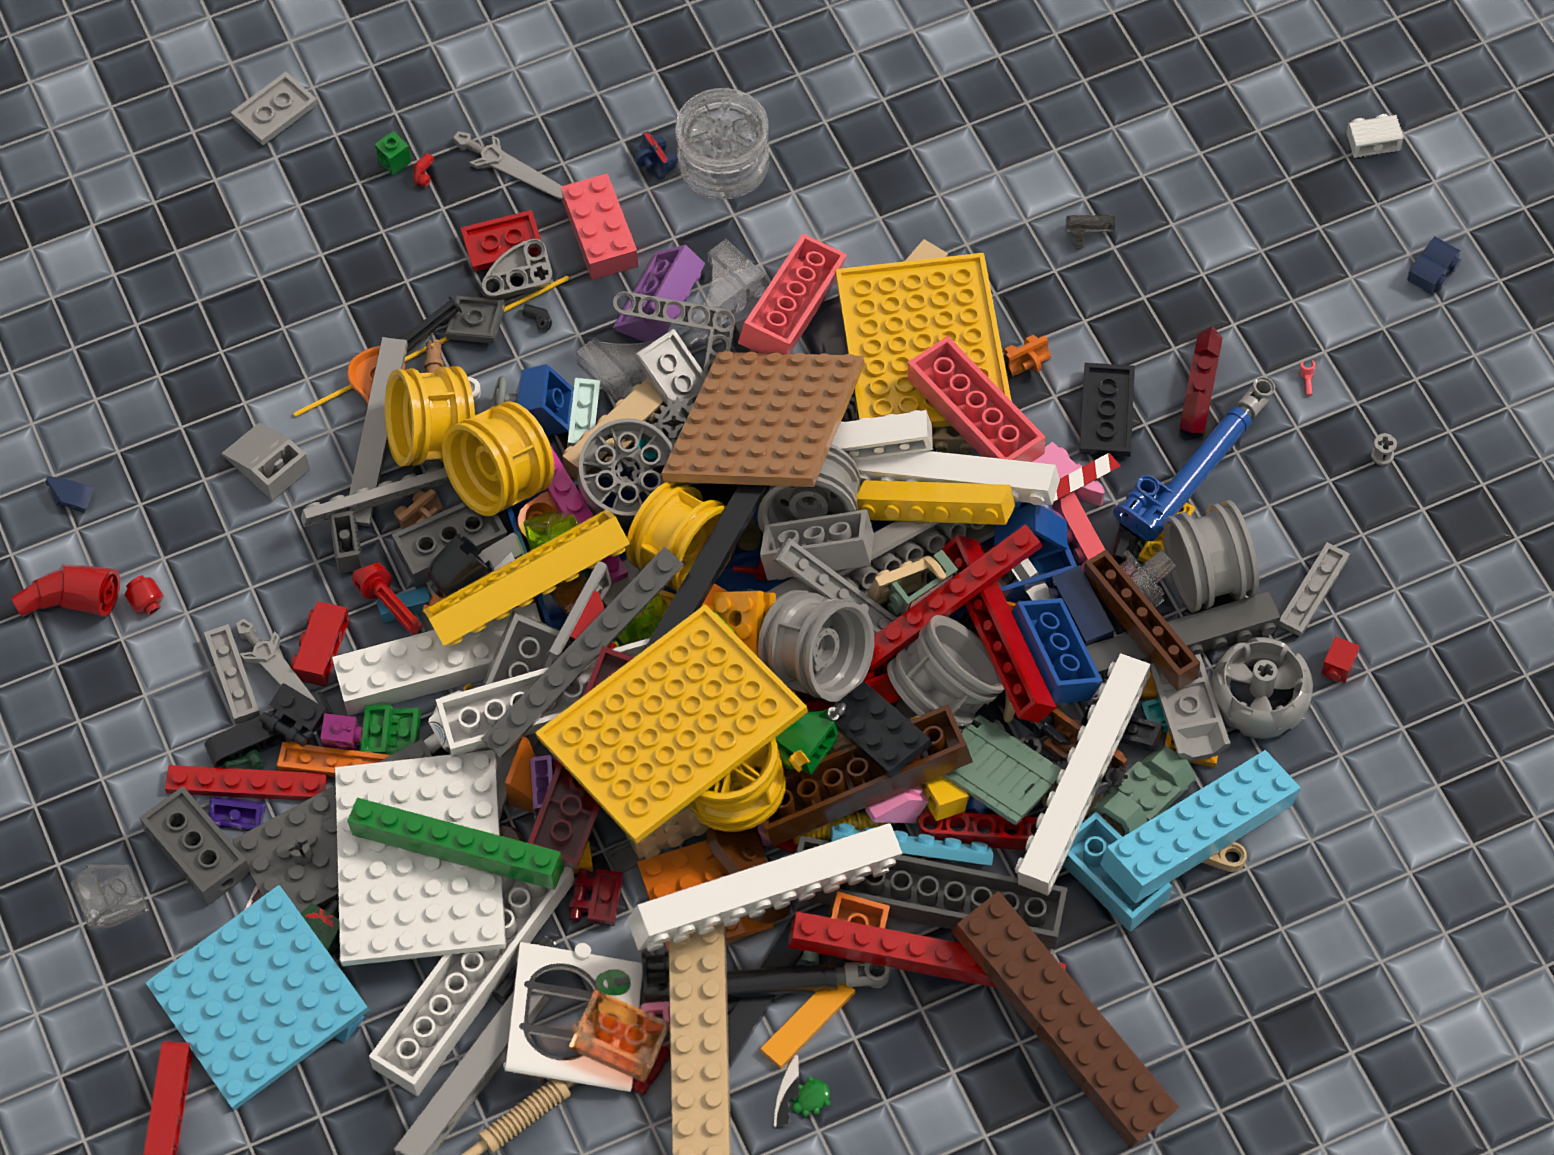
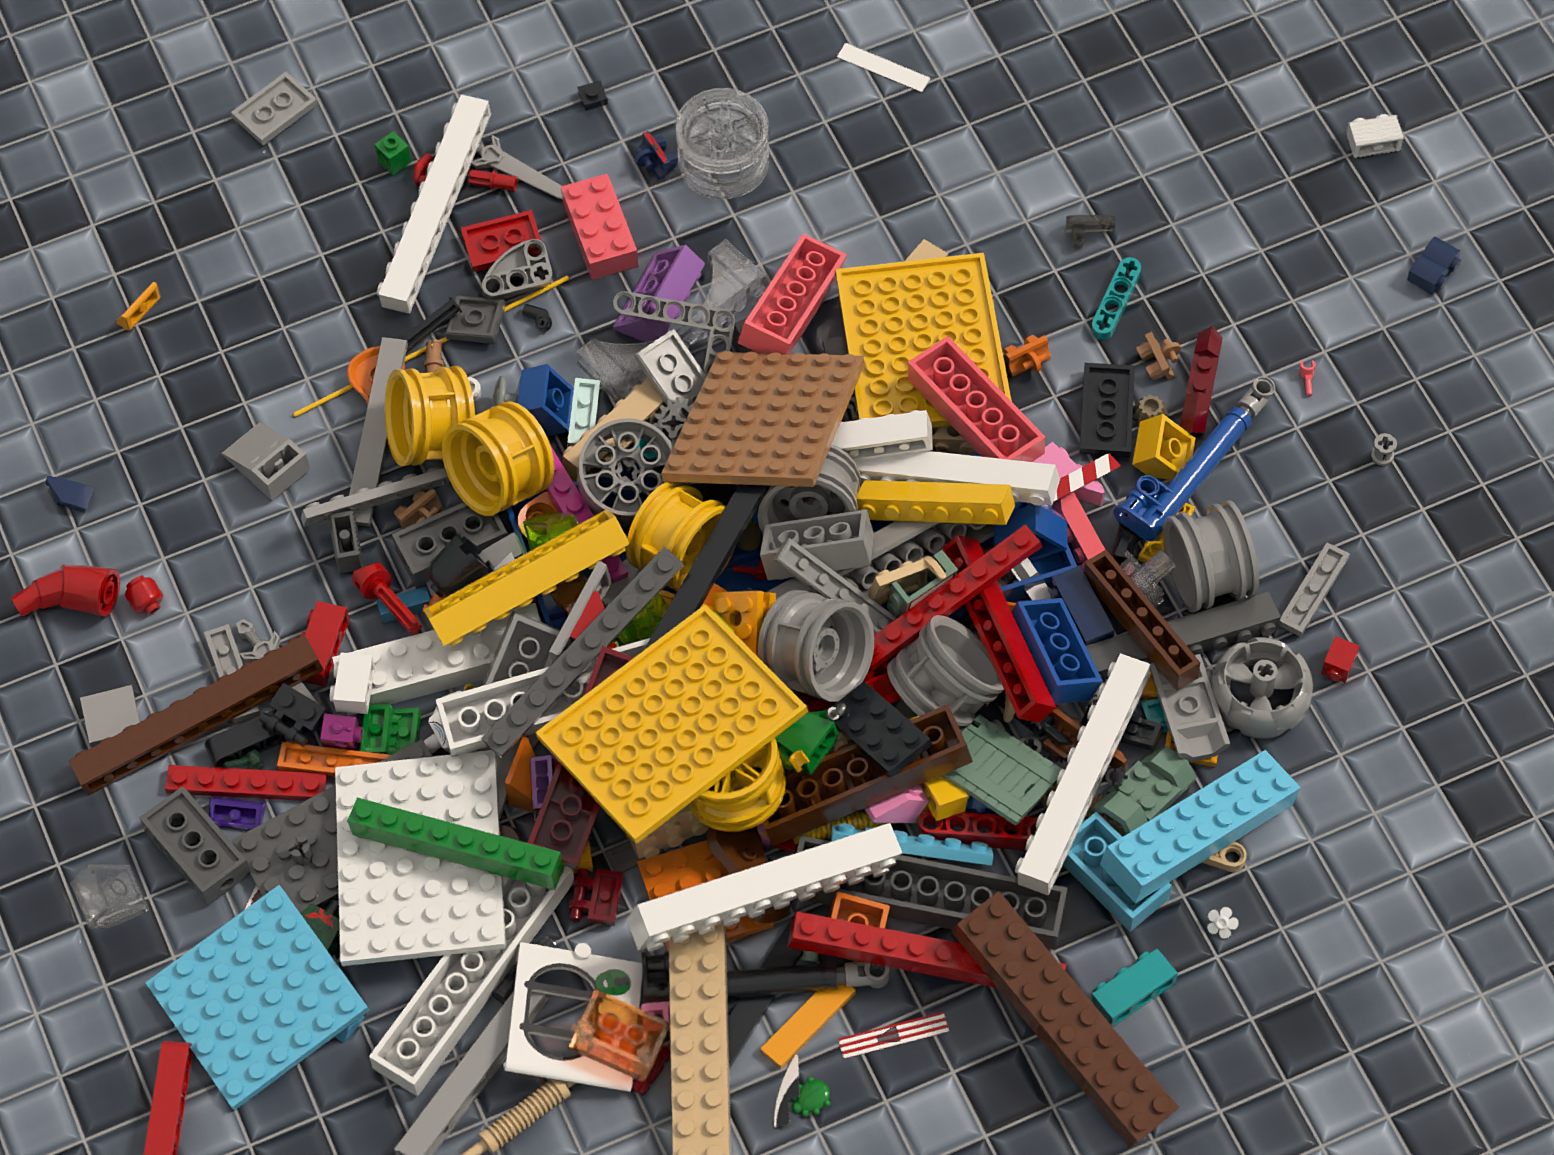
none -> reddish brown brick [68,635,324,796]
none -> light grey tile [80,685,140,747]
none -> light orange slope [116,282,161,331]
none -> white brick [330,653,375,714]
none -> white brick [377,94,491,314]
none -> red axle [468,170,518,192]
none -> black plate [577,80,608,111]
none -> white sticker [837,43,930,92]
none -> sticker [839,1012,949,1058]
none -> teal beam [1091,257,1141,340]
none -> teal brick [1091,949,1178,1027]
none -> yellow slope [1132,414,1196,480]
none -> dark tan piece [1133,394,1169,425]
none -> medium nougat hips [1136,331,1181,381]
none -> white plant [1207,907,1239,938]

